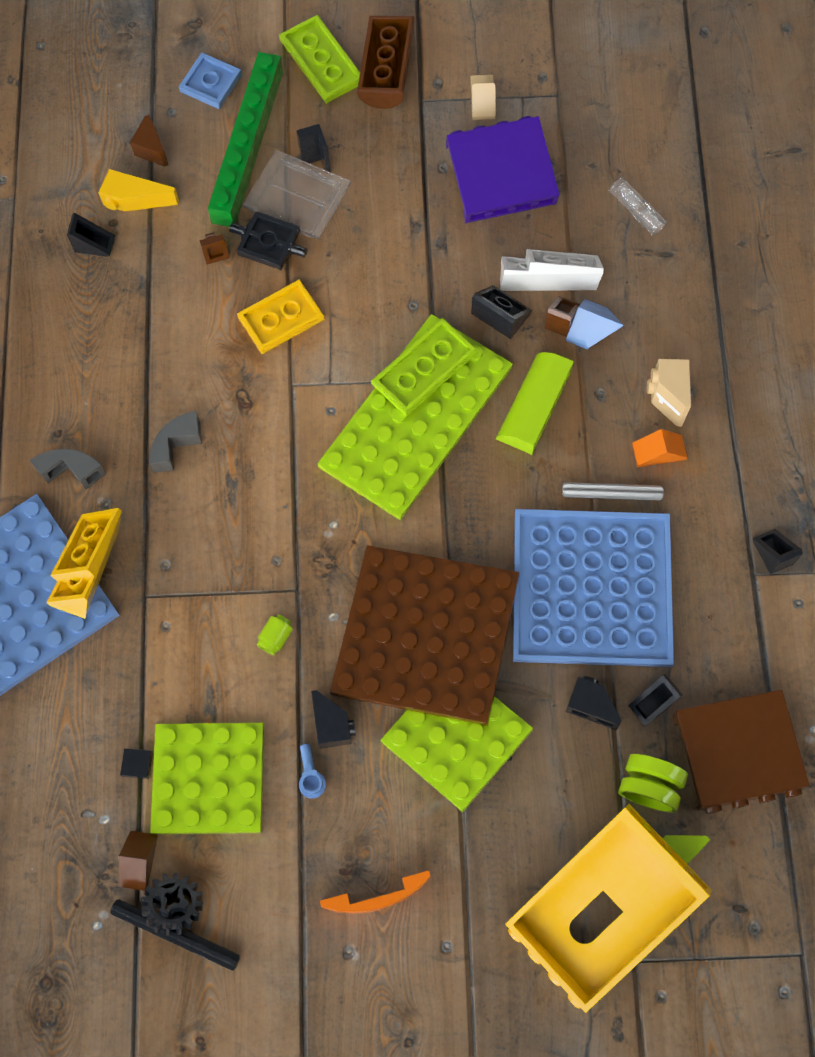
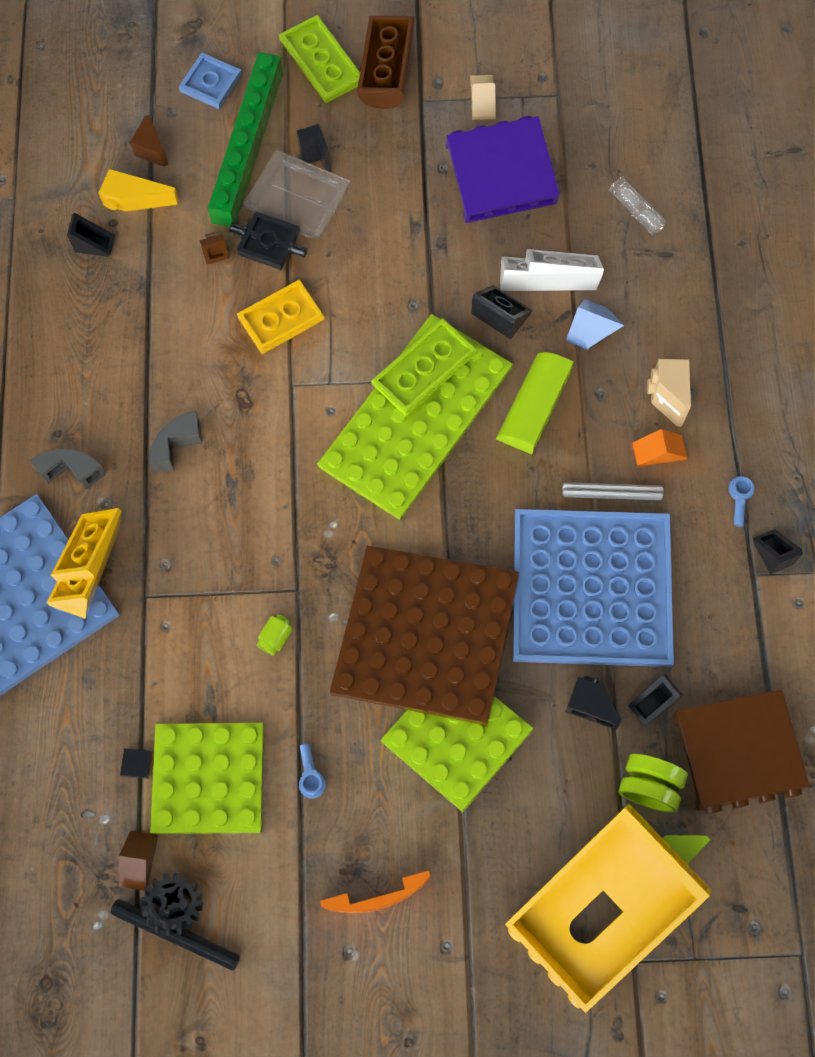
black slope [311,690,356,749] -> none
reddish brown slope [545,296,580,337] -> none
none -> medium blue plate [728,476,754,527]

